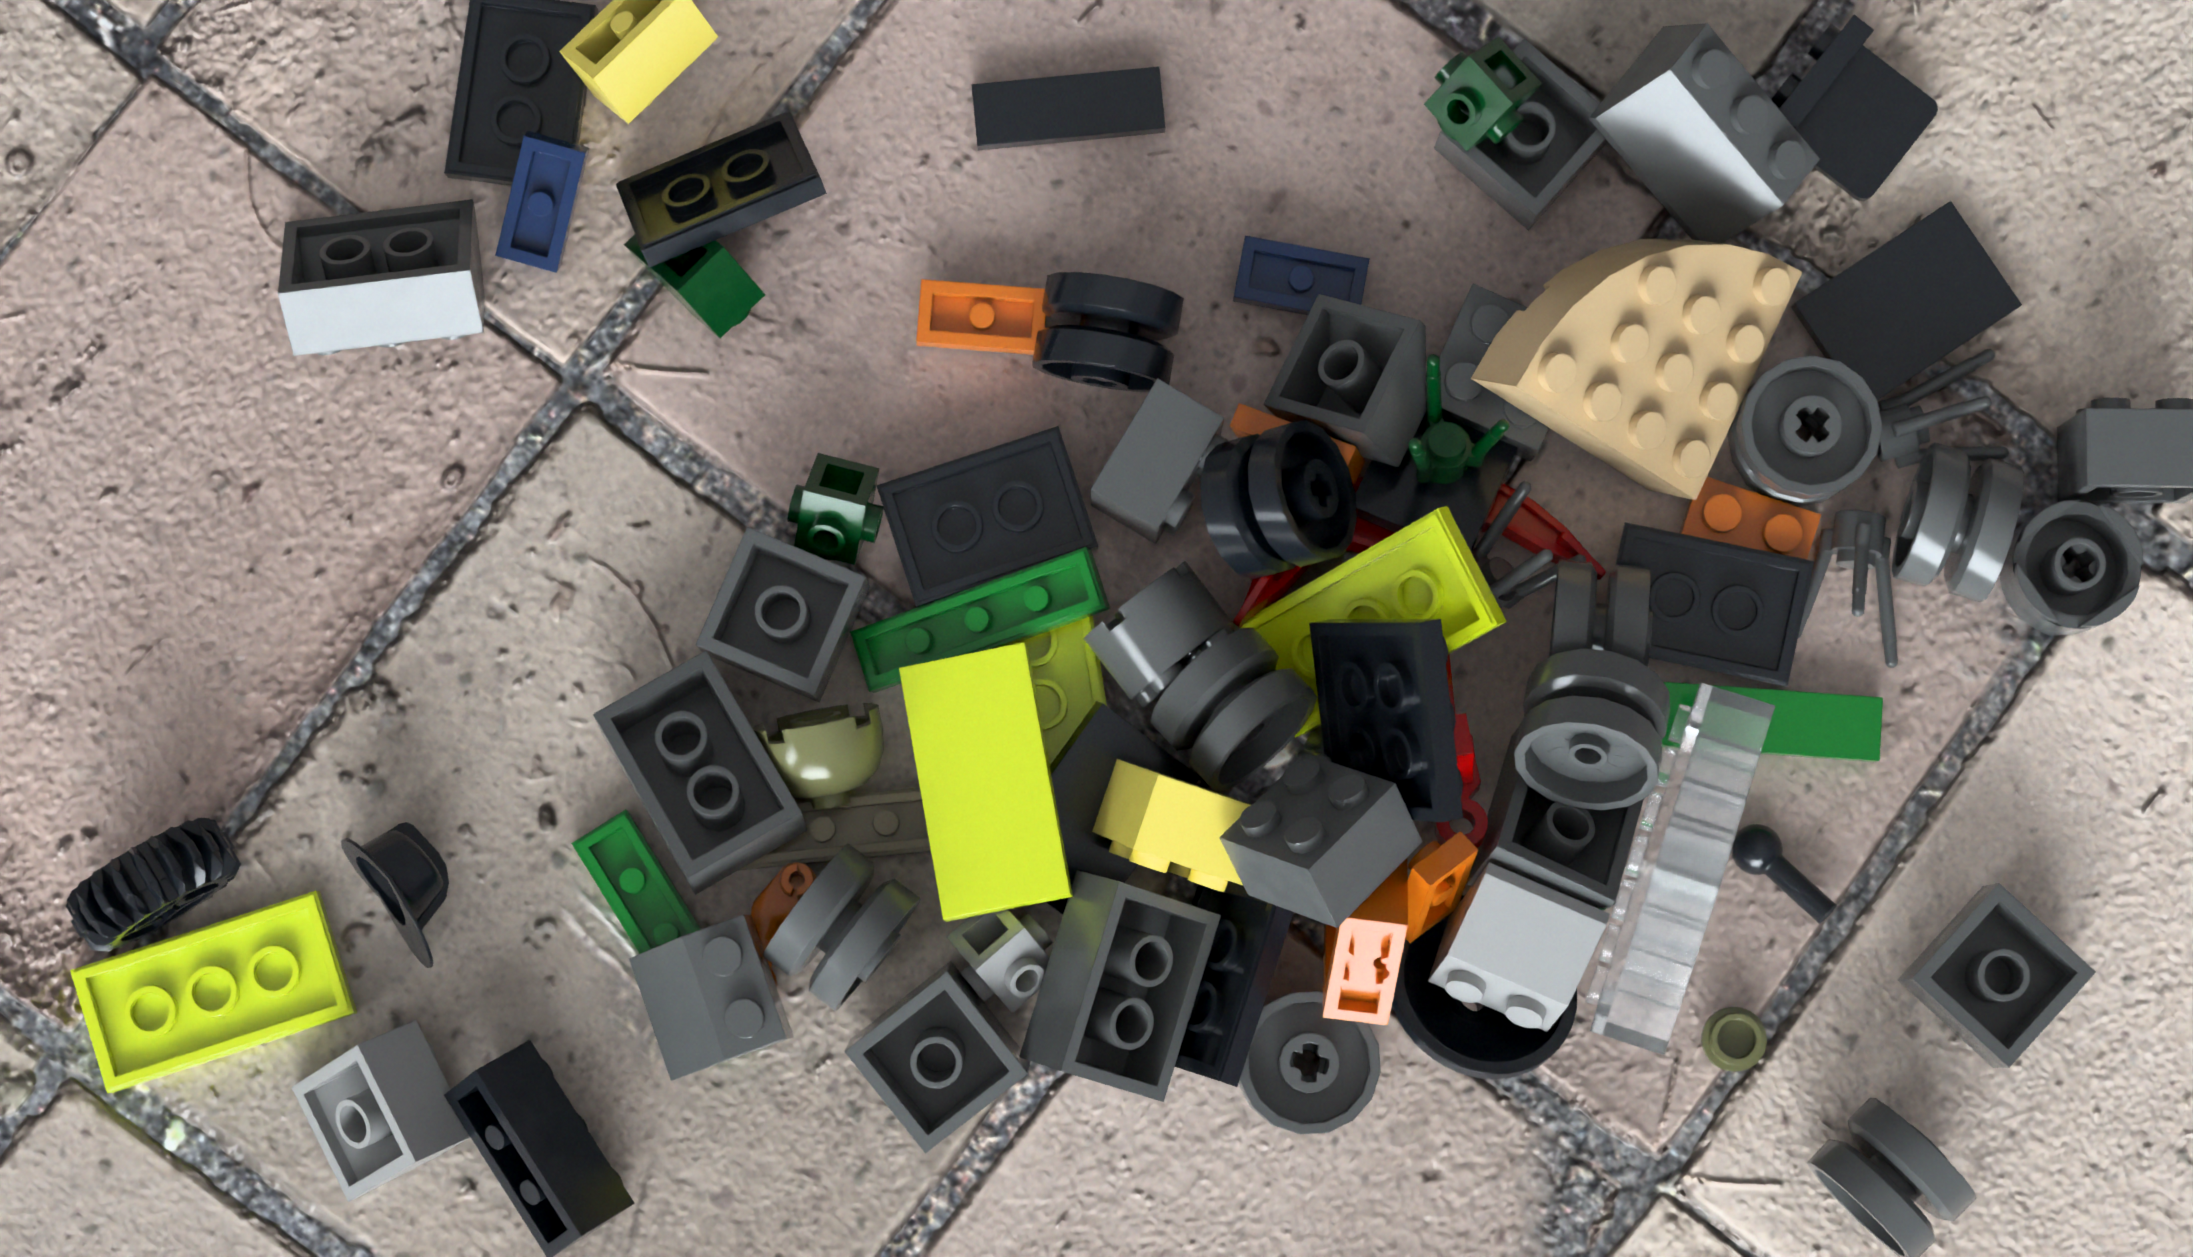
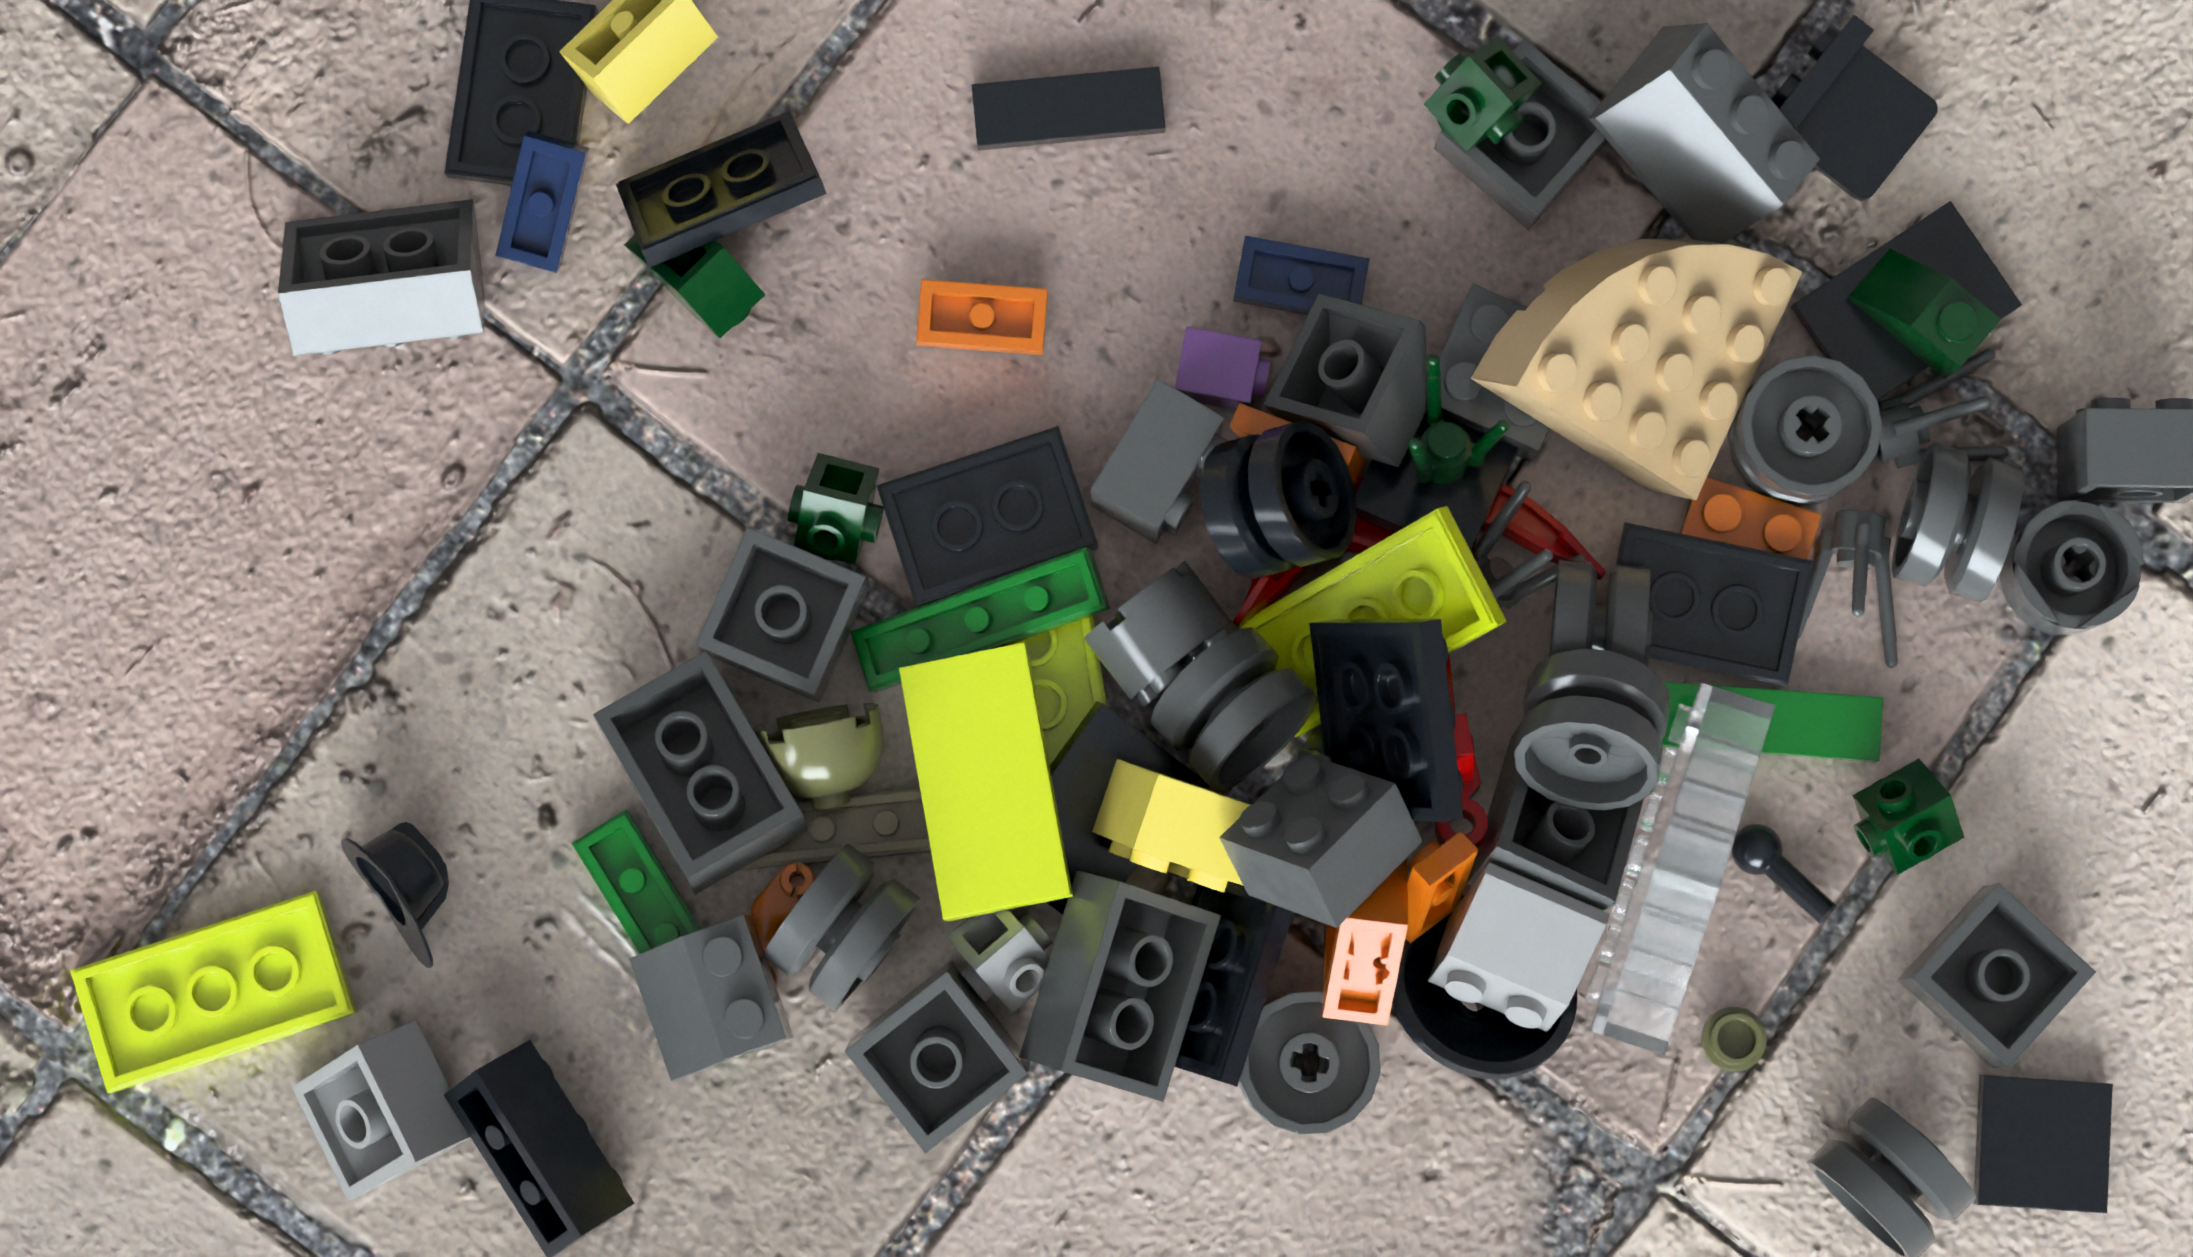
black gear [66,818,241,951] -> none
black wheel [1032,272,1184,392] -> none
none -> medium lavender brick [1175,327,1271,410]
none -> dark green slope [1848,249,2001,379]
none -> dark green brick [1852,759,1965,875]
none -> black tile [1973,1075,2113,1214]

